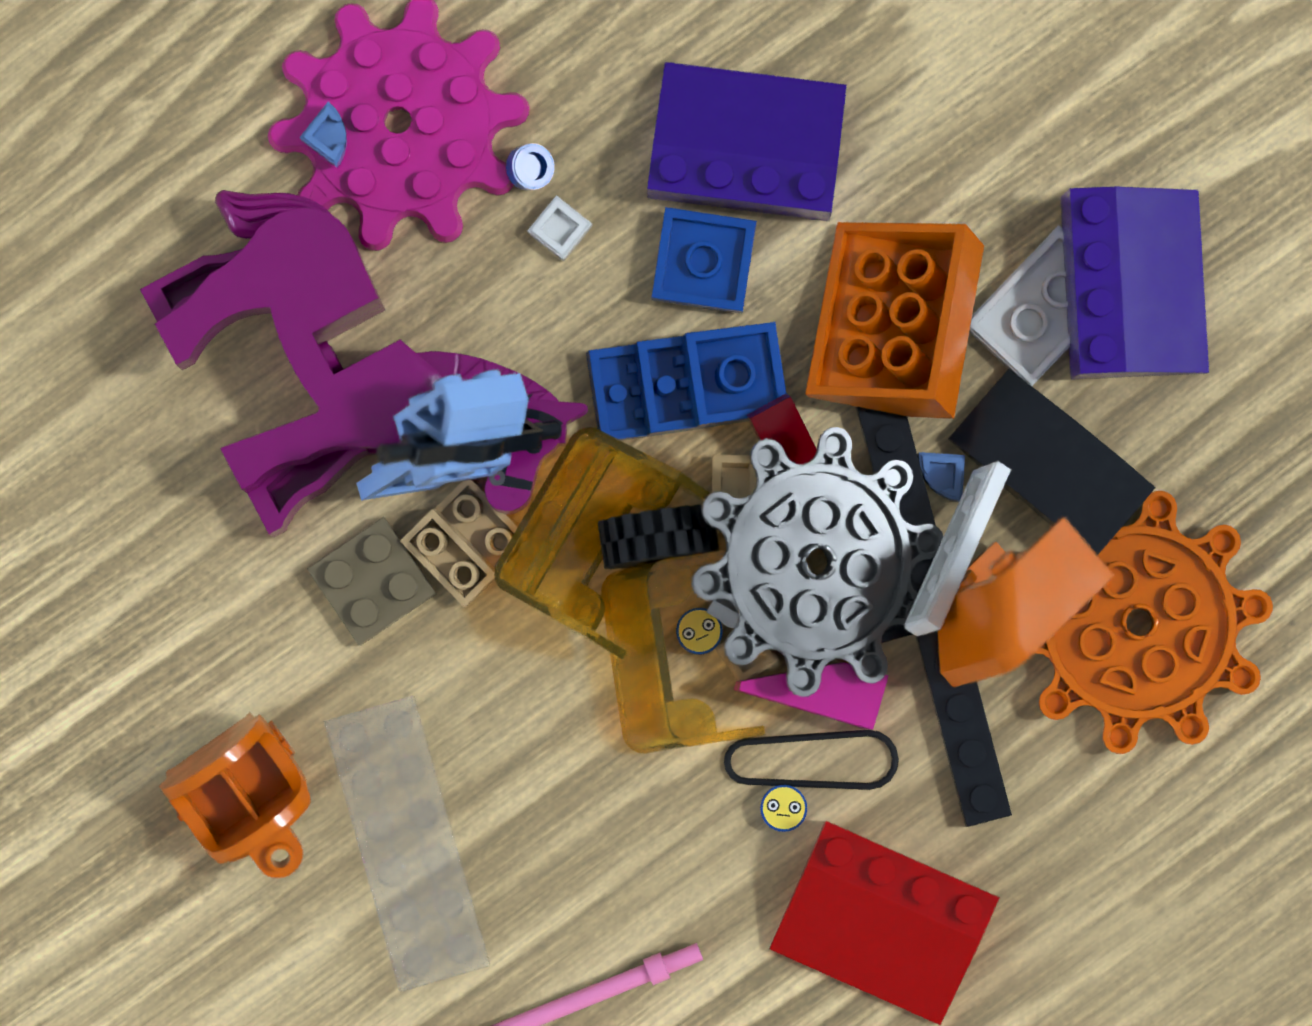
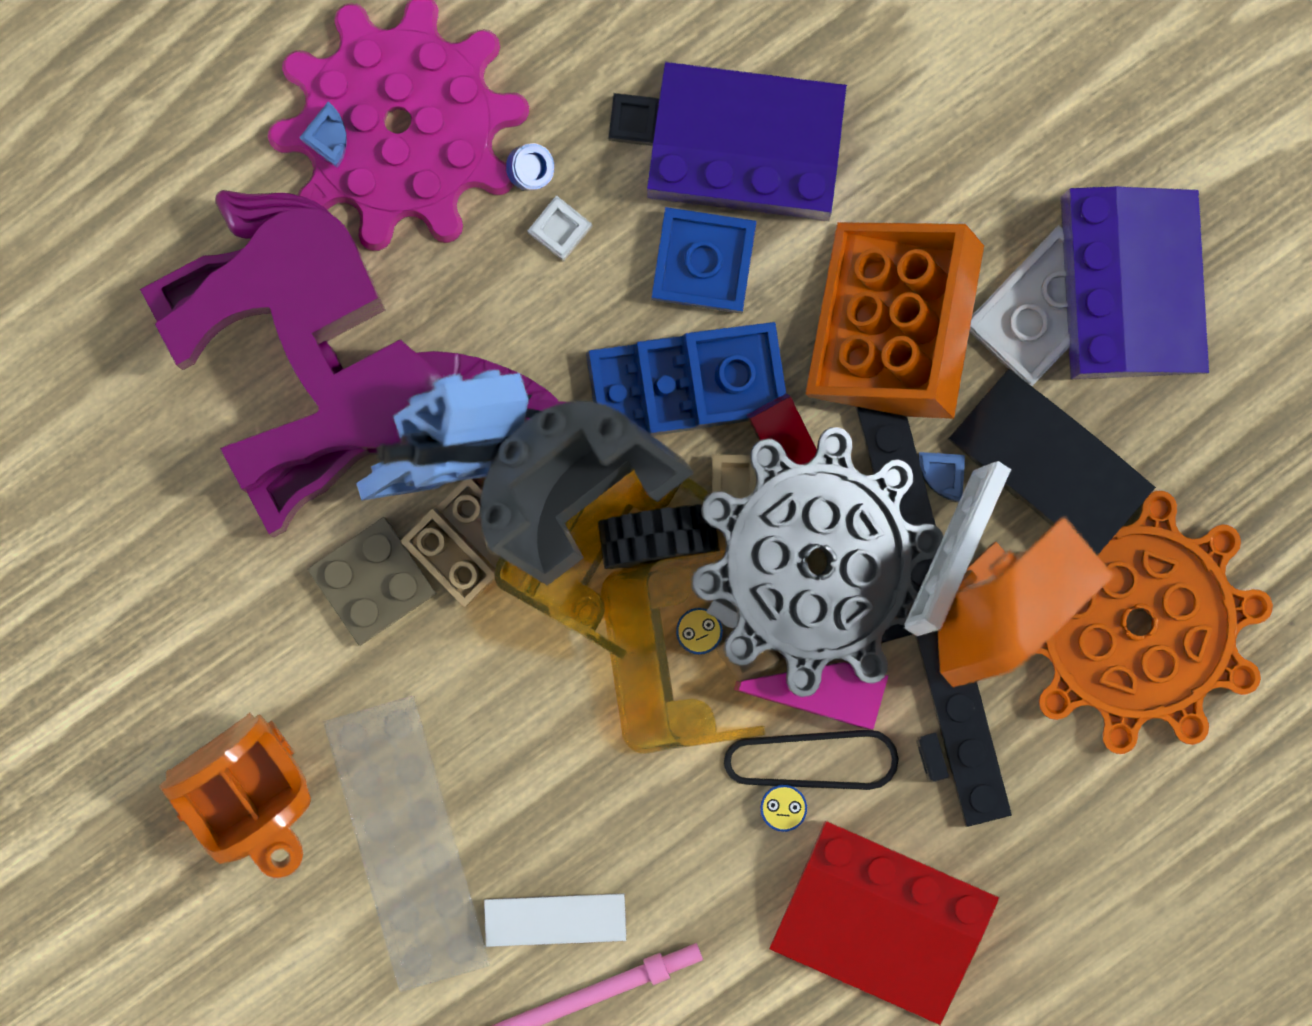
none -> dark grey cylinder [480,401,694,586]
none -> white tile [484,893,626,947]
none -> black tile [608,93,659,146]
none -> black tile [916,732,949,782]

